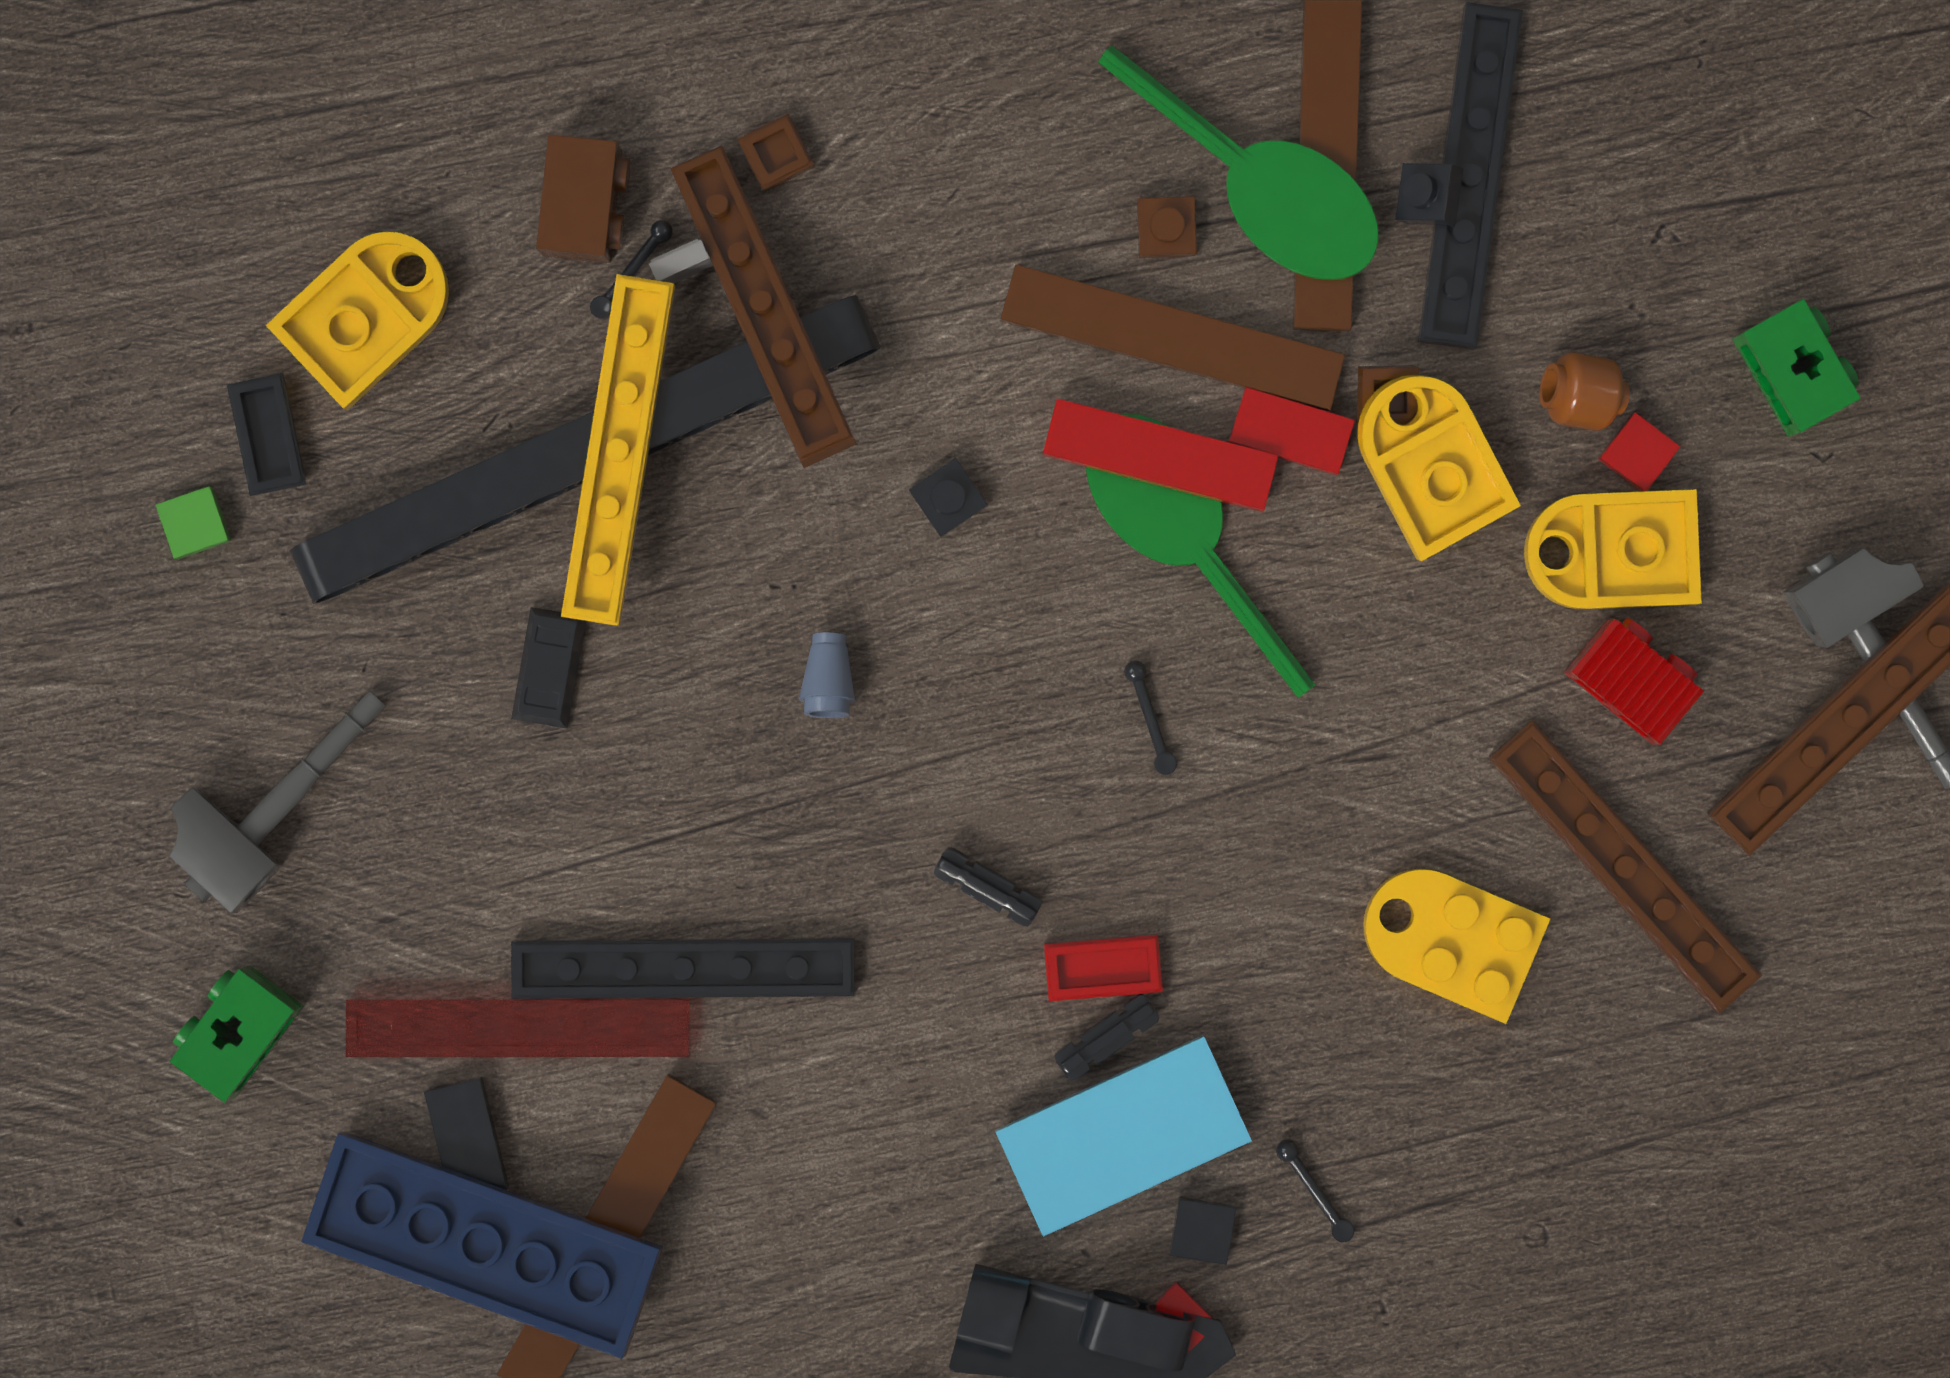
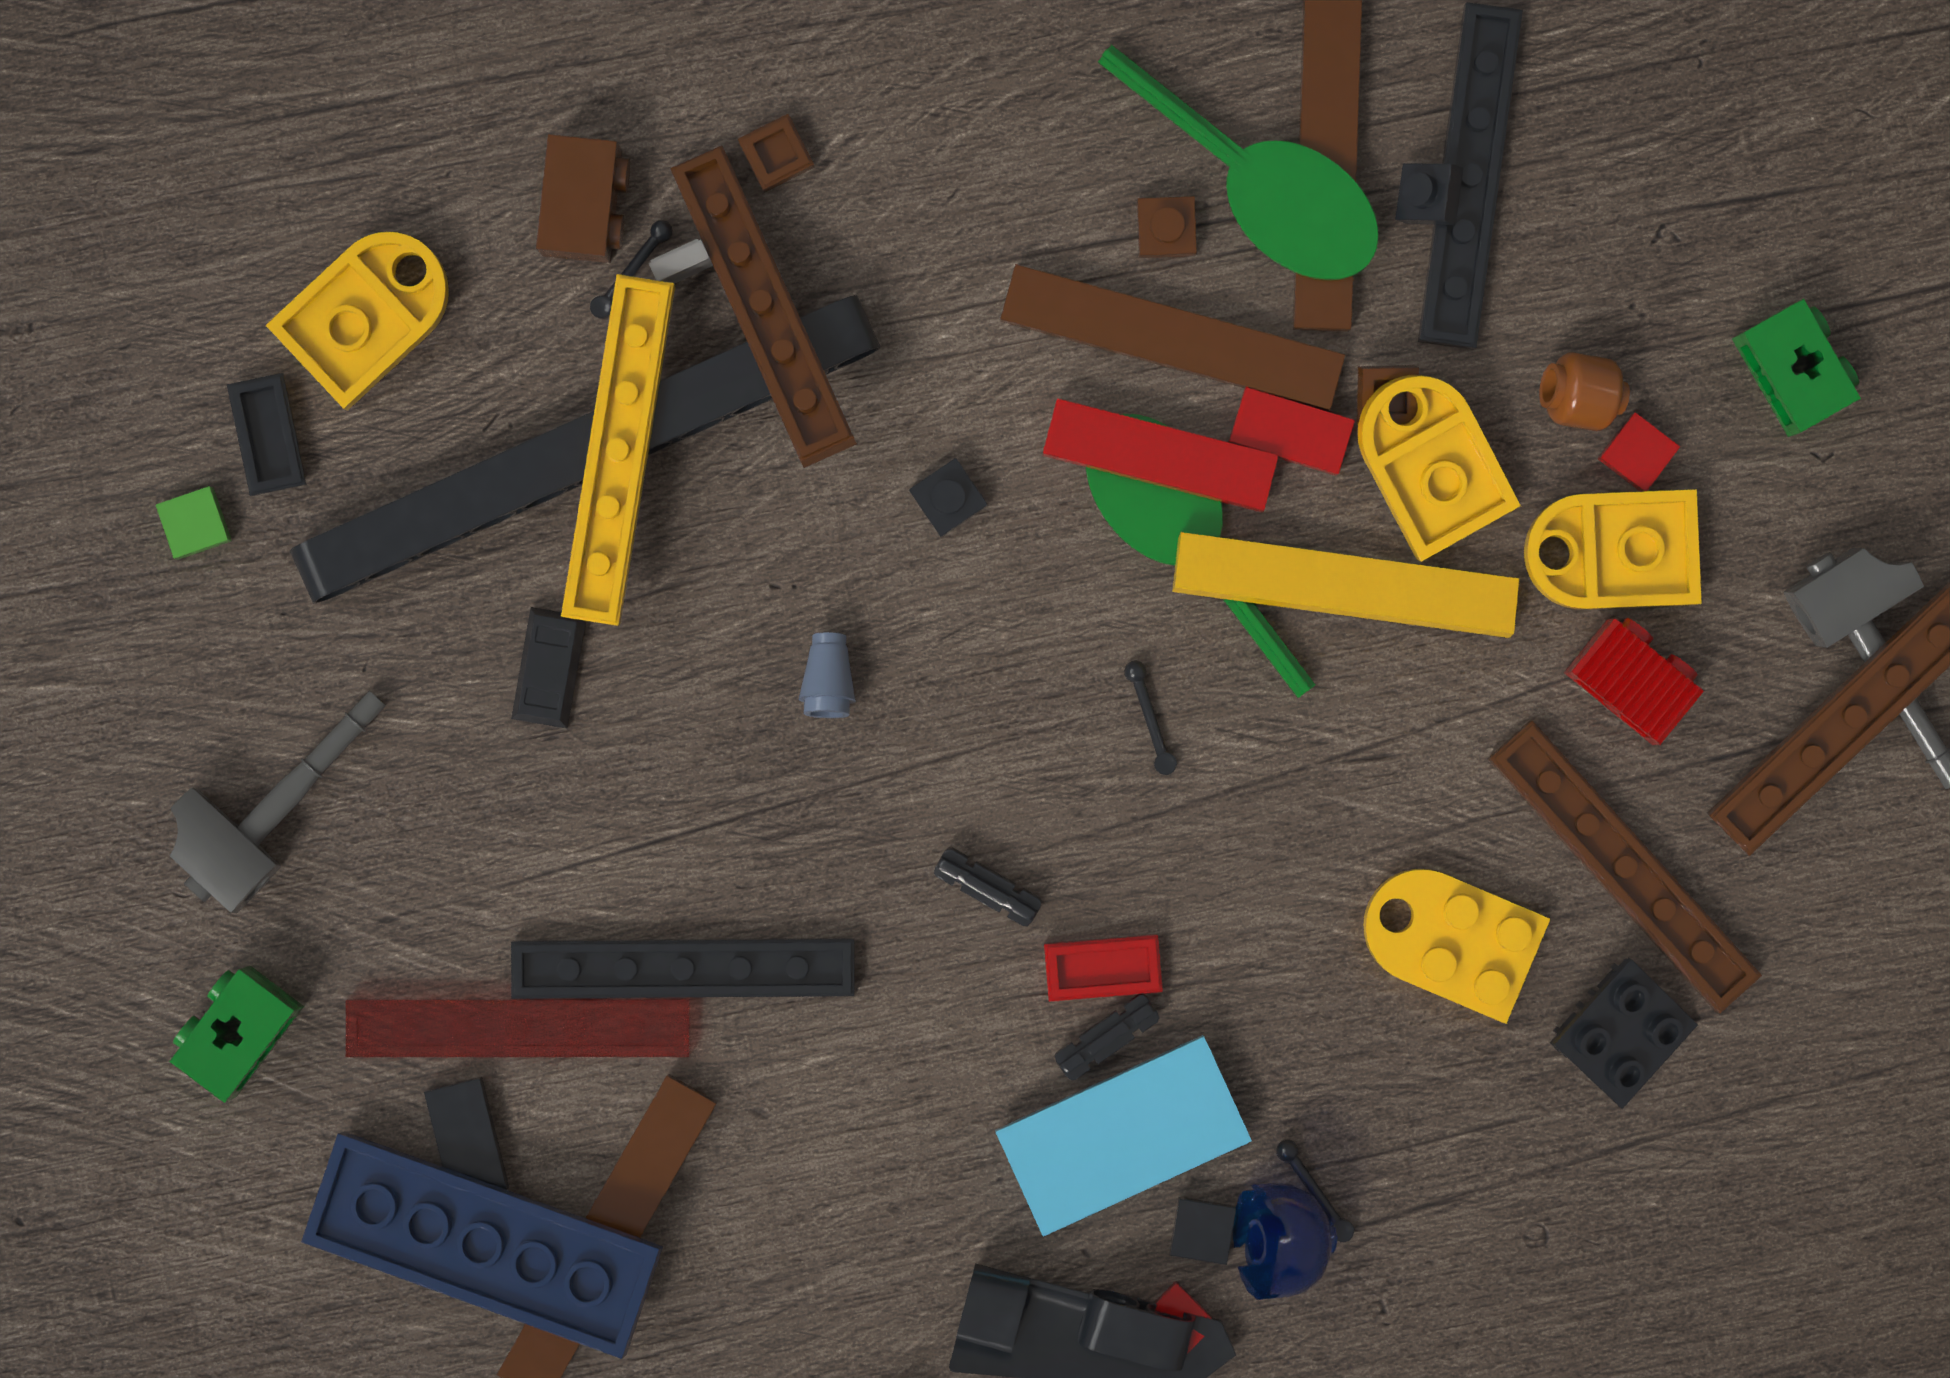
none -> yellow tile [1172,532,1519,638]
none -> clear blue cylinder [1233,1183,1337,1300]
none -> black hinge [1549,957,1698,1109]

